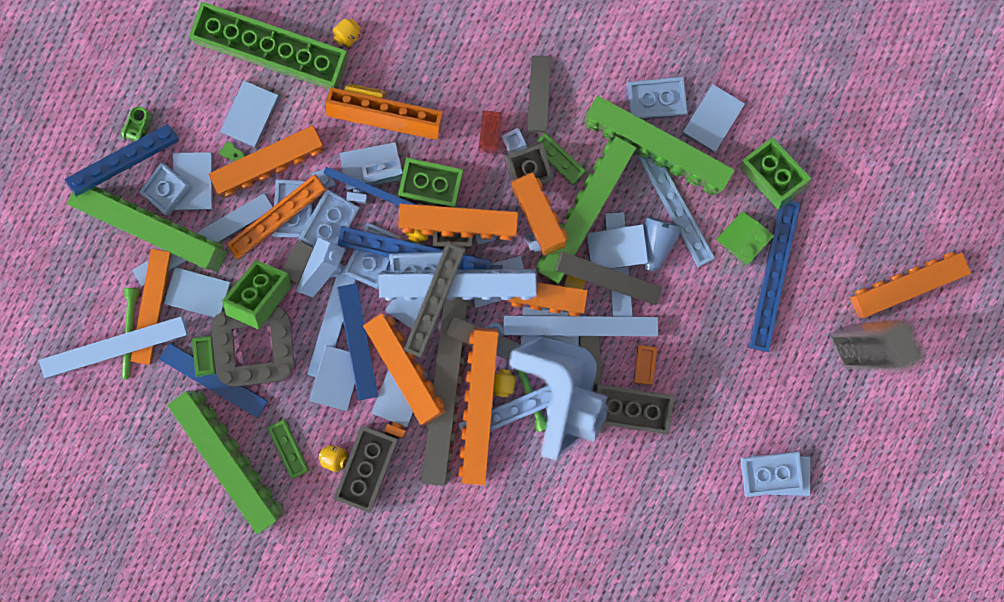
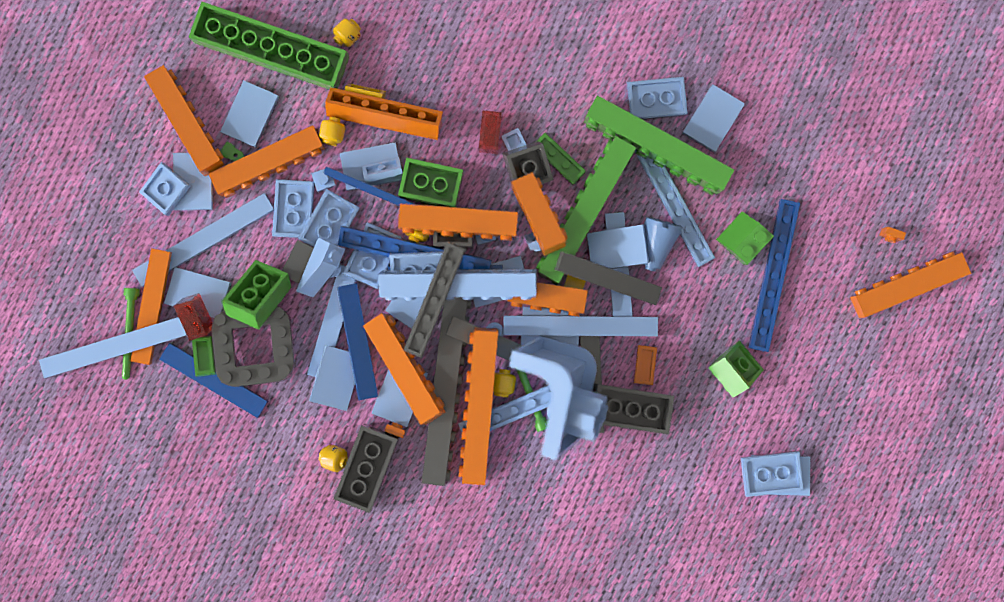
blue plate [64,124,179,197] -> none
bright green brick [67,186,228,272] -> none
bright green piece [121,106,153,141] -> none
bright green brick [167,390,284,534] -> none
orange tile [227,174,328,260] -> none
bright green tile [267,419,310,480] -> none
light blue plate [346,190,369,205] -> none
dark grey slope [527,55,551,133] -> none
bright green brick [741,137,812,210] -> none
dark grey brick [829,320,925,371] -> none
none -> orange brick [144,65,225,176]
none -> clear red brick [174,293,213,341]
none -> yellow head [318,117,346,146]
none -> bright green slope [709,340,764,397]
none -> orange plate [879,227,906,243]

